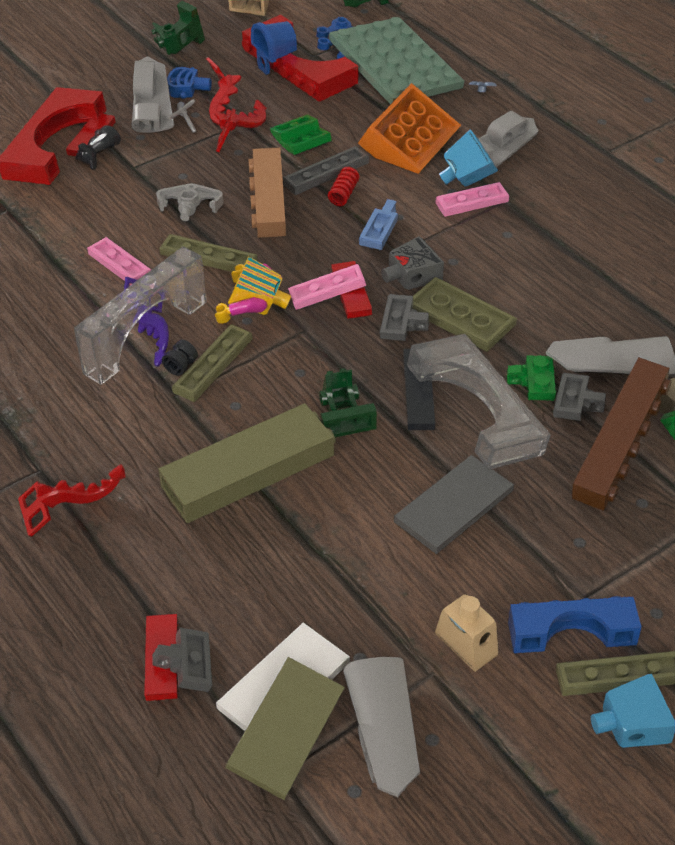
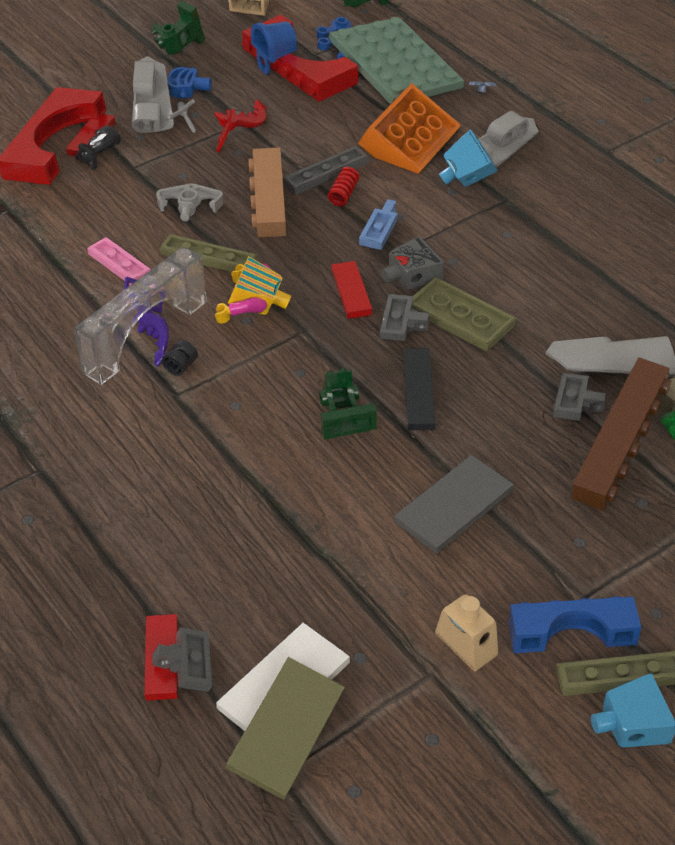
red piece [18,464,126,537] -> none
olive brick [158,403,336,524] -> none
olive tile [172,324,252,402] -> none
red piece [206,57,241,129] -> none
green slope [270,114,332,155] -> none
bright pink tile [288,264,366,310] -> none
light grey panel [343,657,420,797] -> none
clear arch [407,334,551,470] -> none
bright pink tile [436,182,509,217] -> none
green hinge [507,355,556,401] -> none

